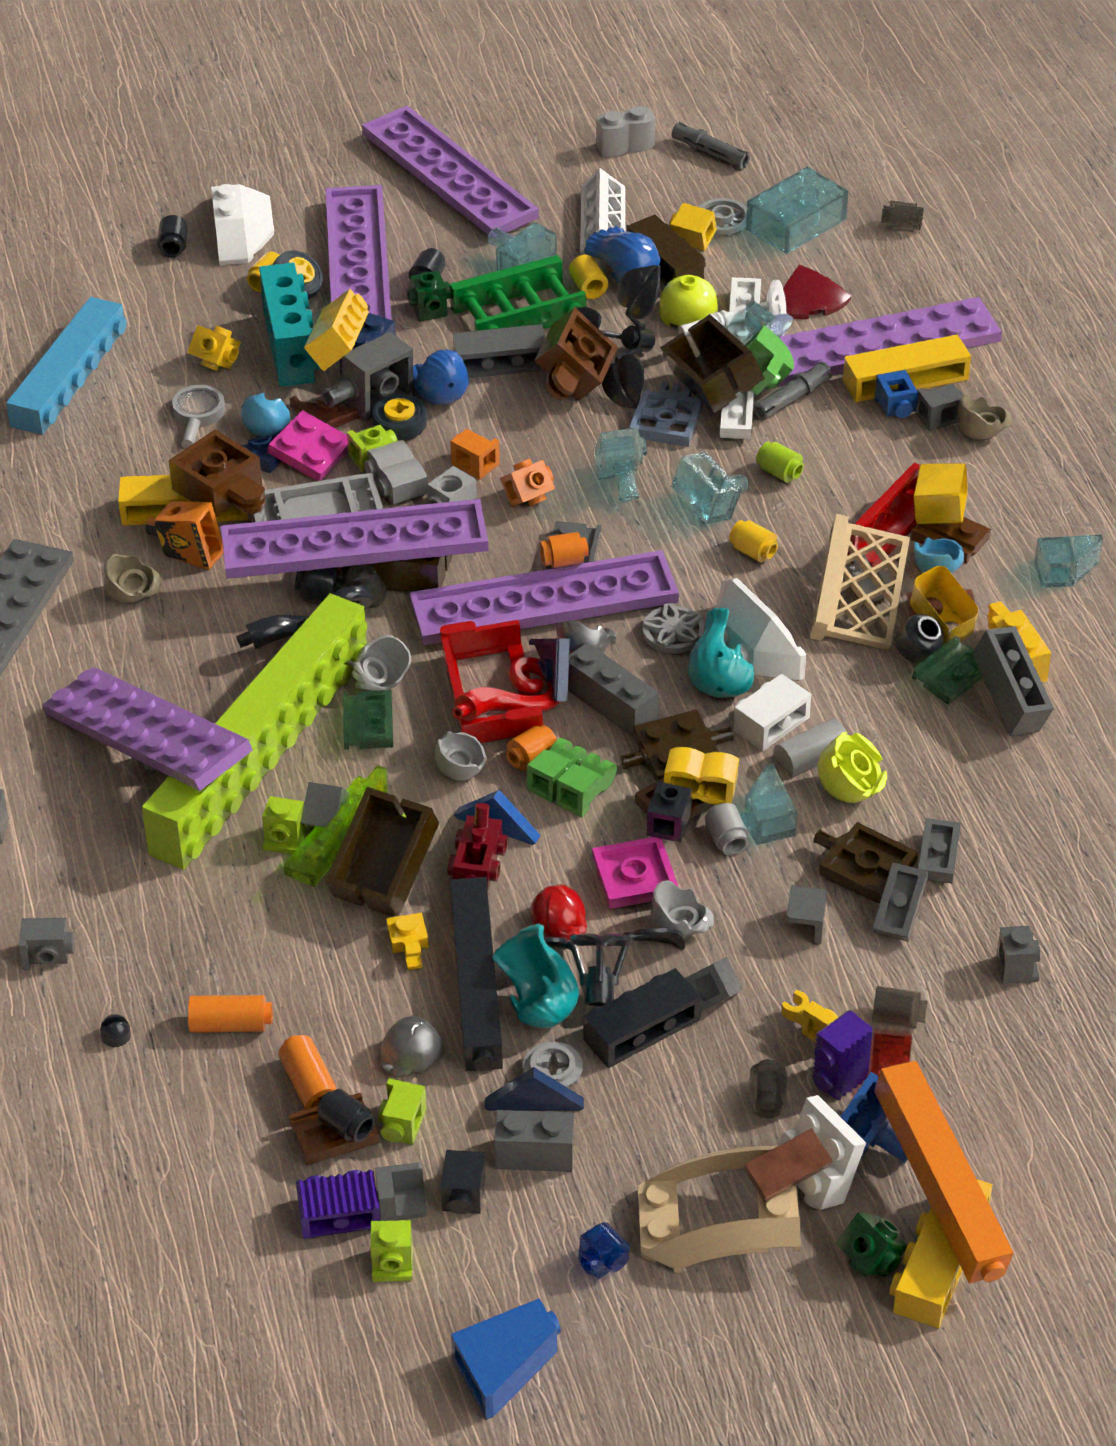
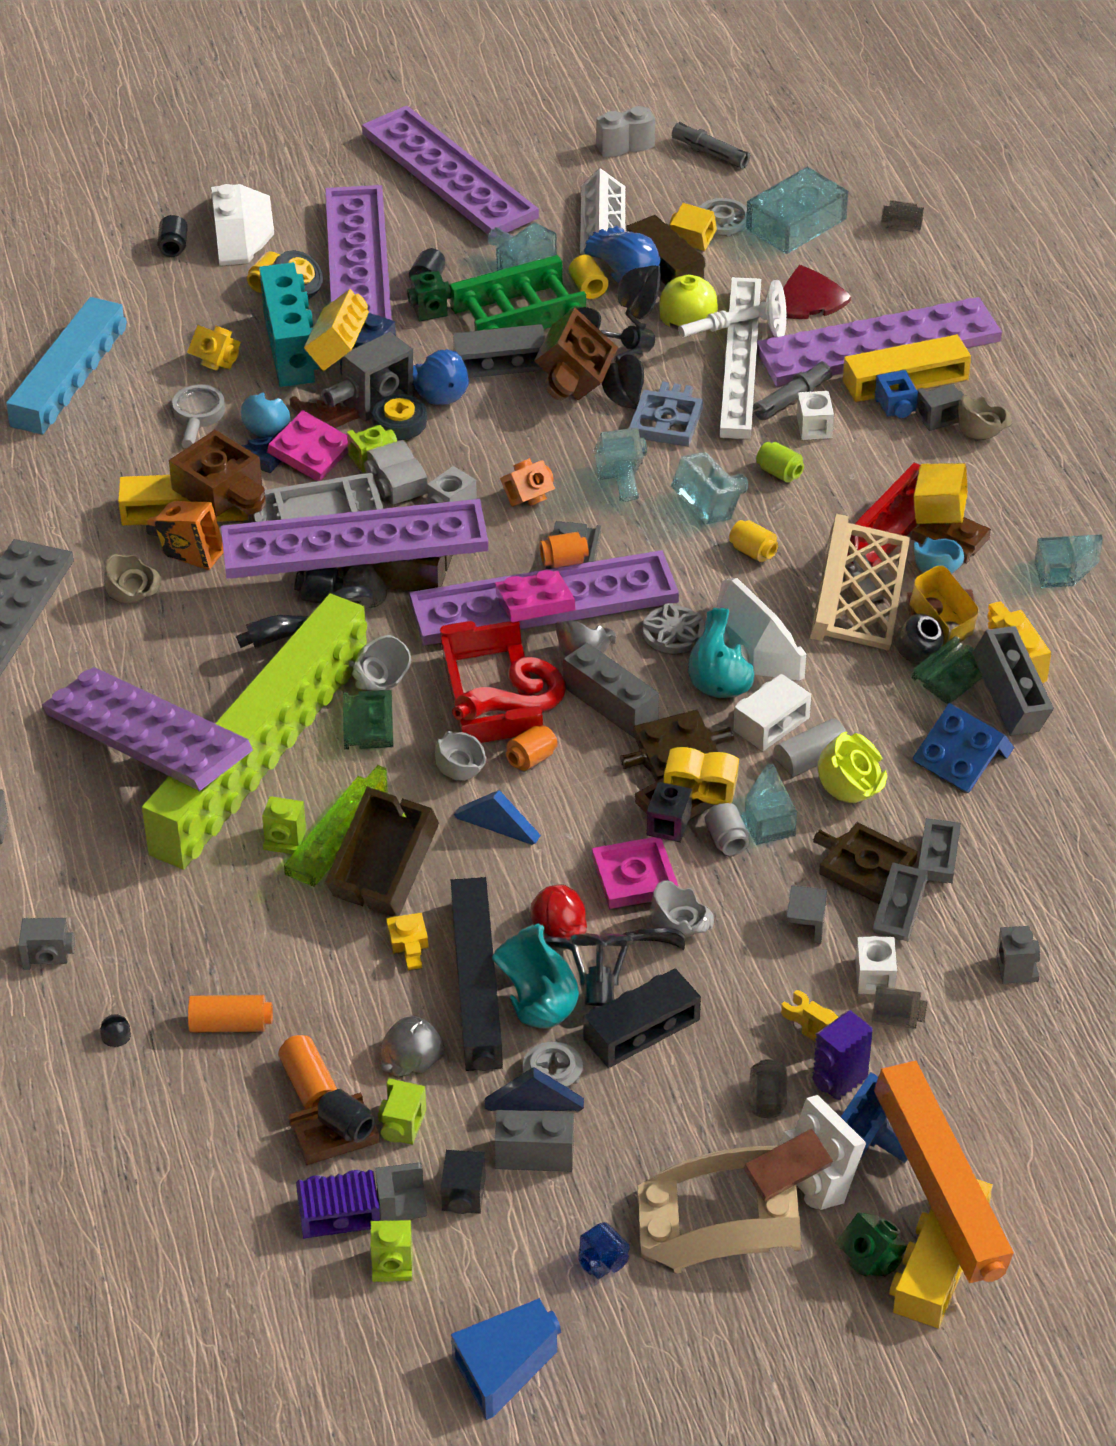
dark grey panel [300,782,350,829] -> none
dark red brick [447,803,508,890] -> none
orange brick [450,428,500,480] -> none
bright green legs [527,738,617,818] -> none
dark blue tile [529,638,570,701] -> none
dark brown piece [660,314,765,413] -> none
dark grey panel [685,957,743,1012] -> none
clear light blue plate [744,301,794,338] -> none
bright green brick [745,325,794,395] -> none
clear red slope [871,1029,912,1077] -> none
none -> dark pink plate [495,570,576,622]
none -> white brick [797,391,834,440]
none -> white brick [855,936,897,994]
none -> blue bracket [913,703,1015,793]

